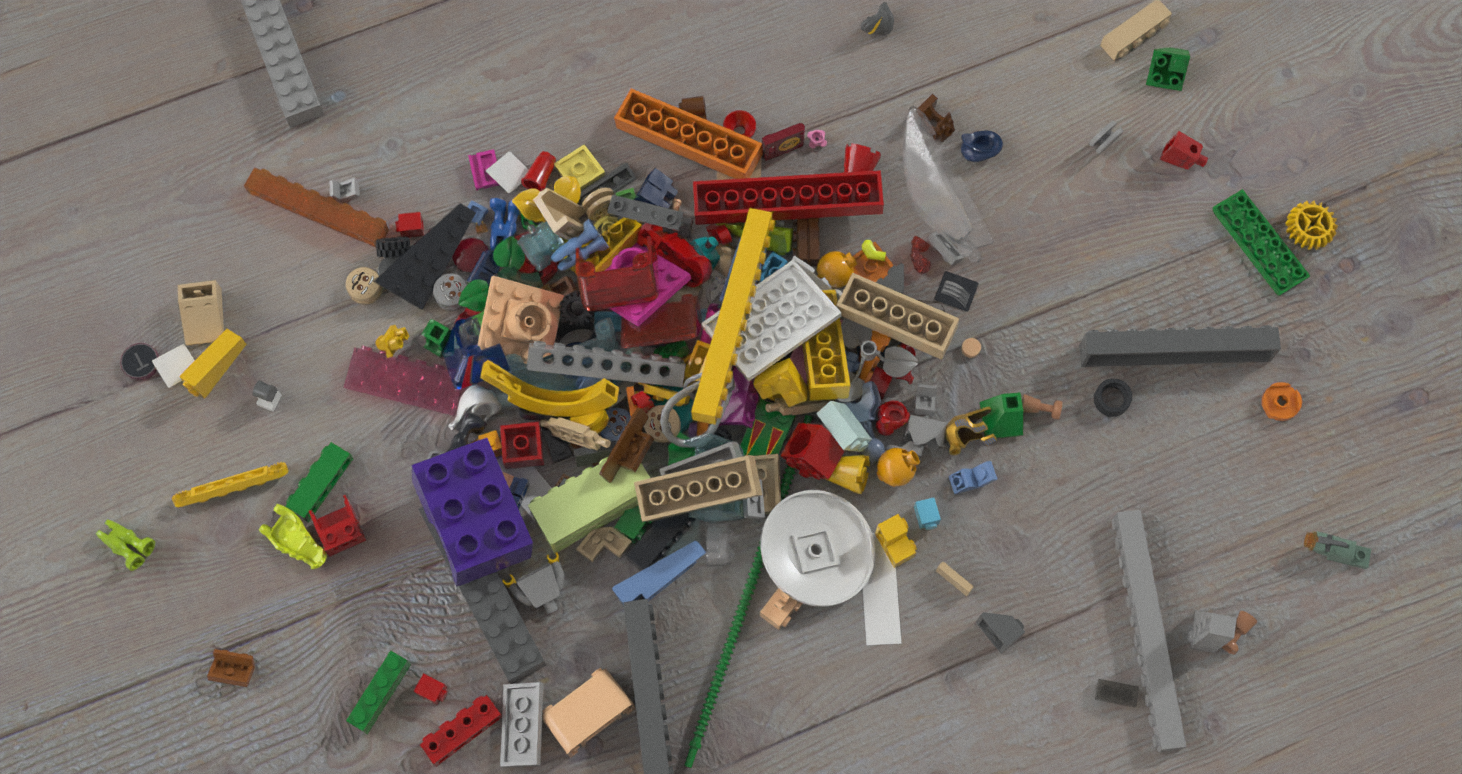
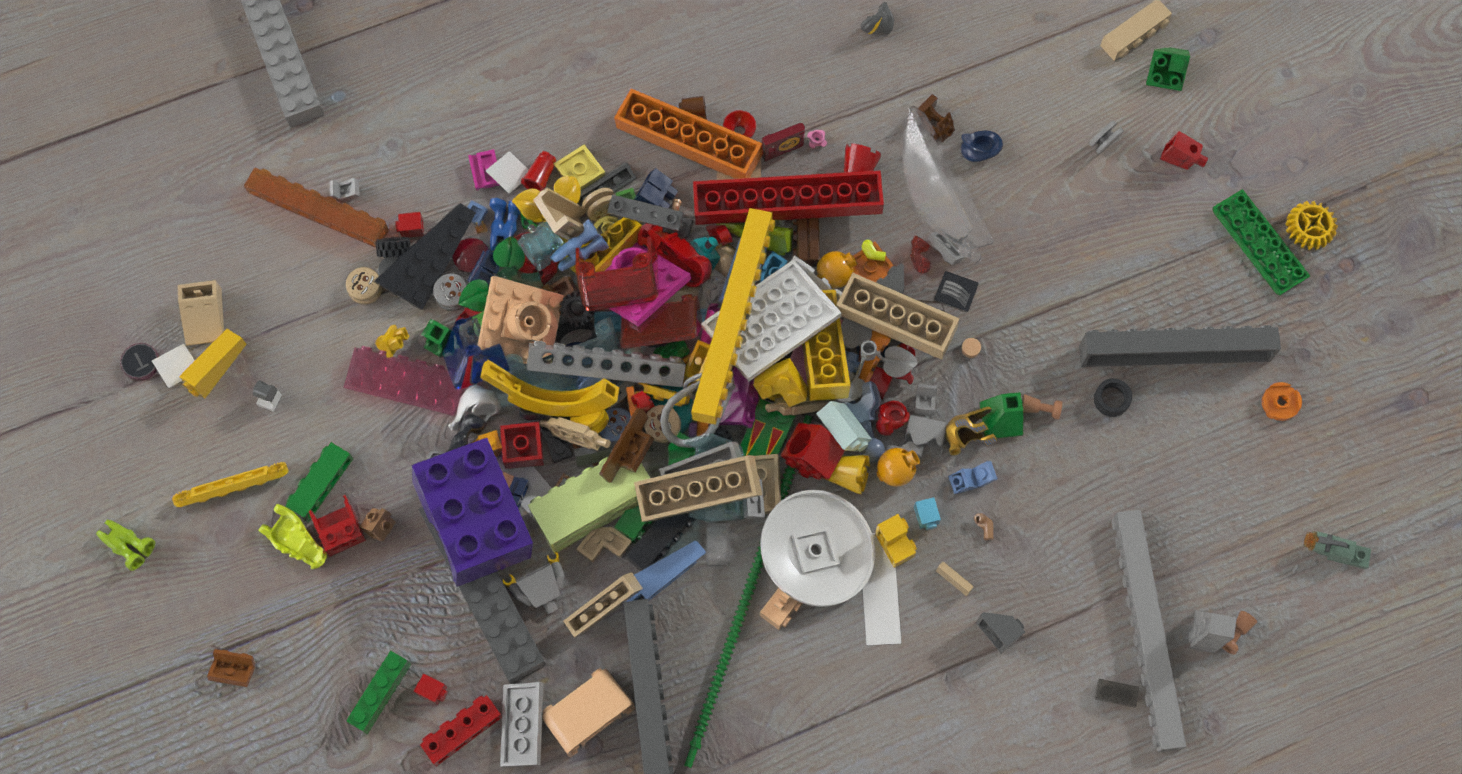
none -> medium nougat brick [360,508,396,541]
none -> tan brick [564,572,643,638]
none -> medium nougat arm [974,513,994,540]

